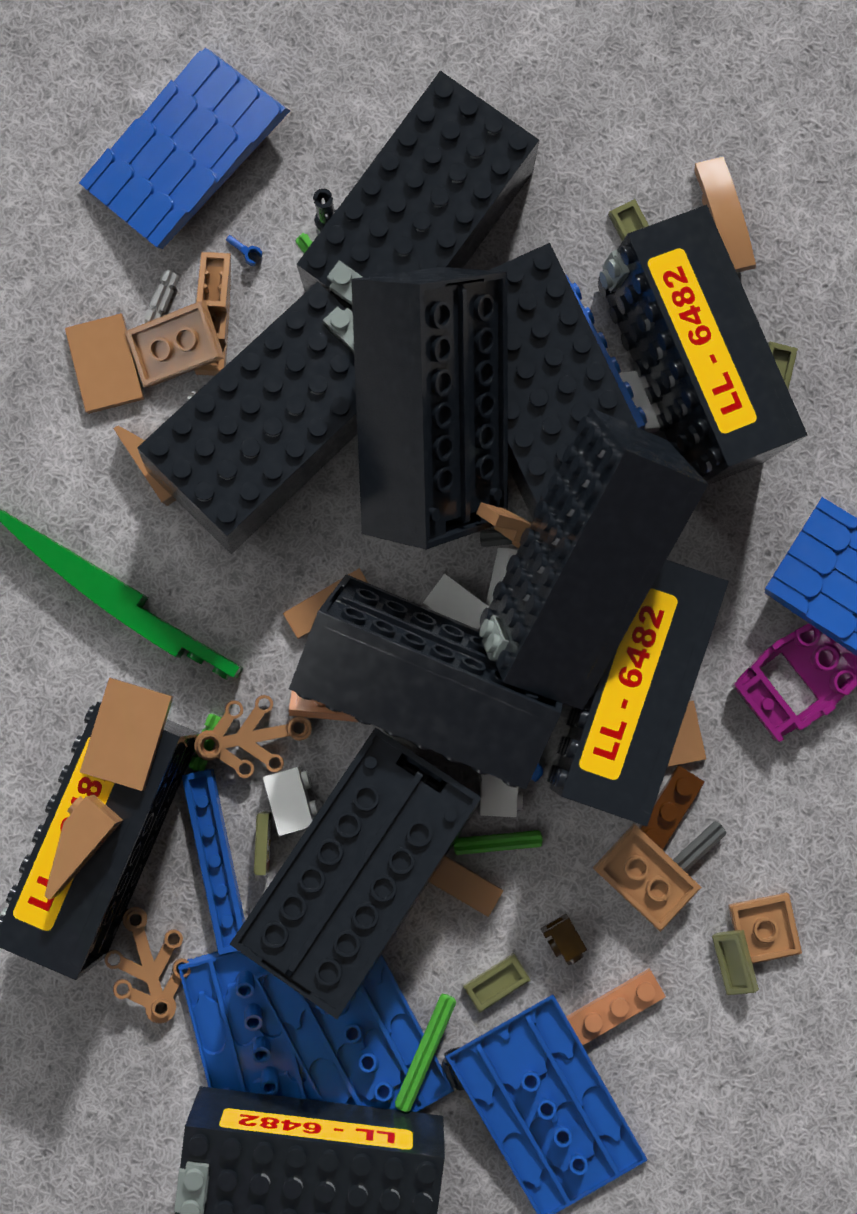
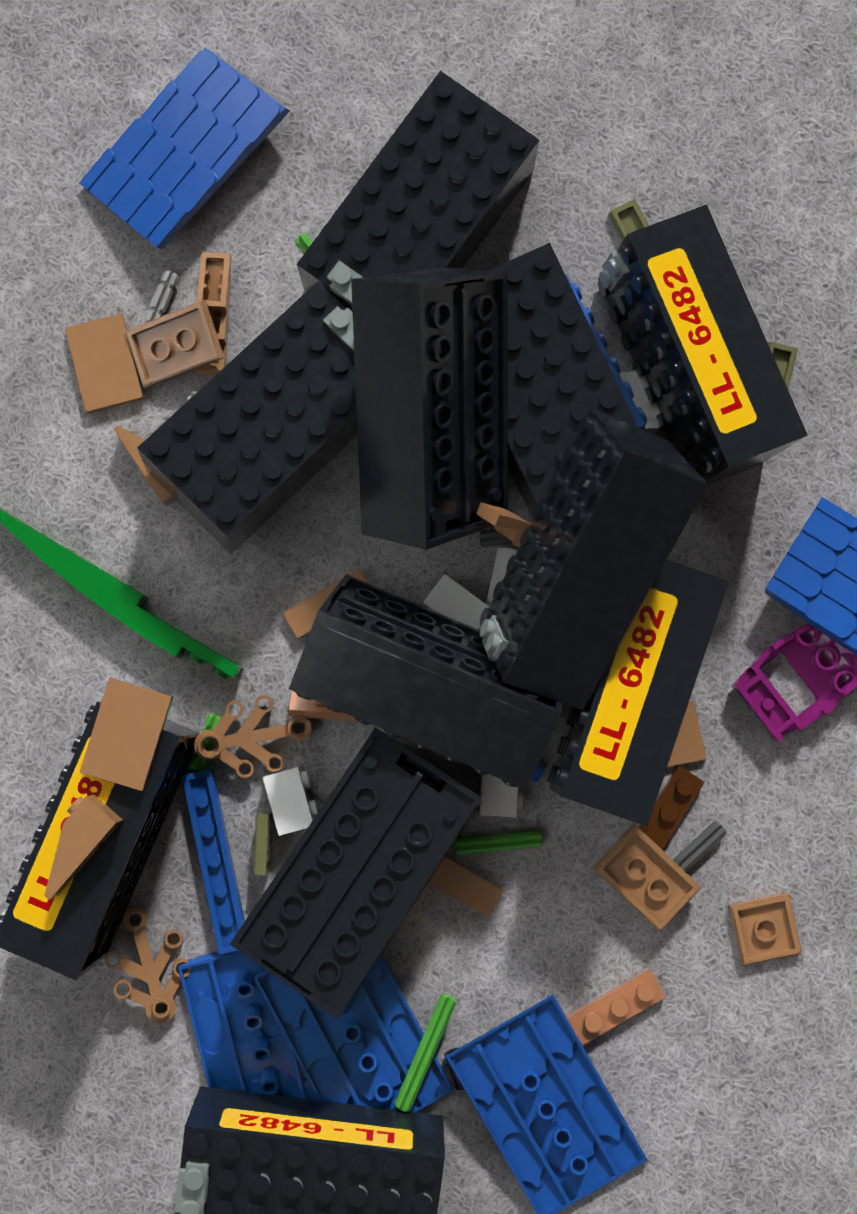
blue hand [226,235,262,266] -> none
black pin [313,189,336,234] -> none
olive tile [463,953,530,1013] -> none
dark brown brick [540,914,587,965] -> none
medium nougat slope [694,157,756,272] -> none
olive tile [712,930,759,995] -> none

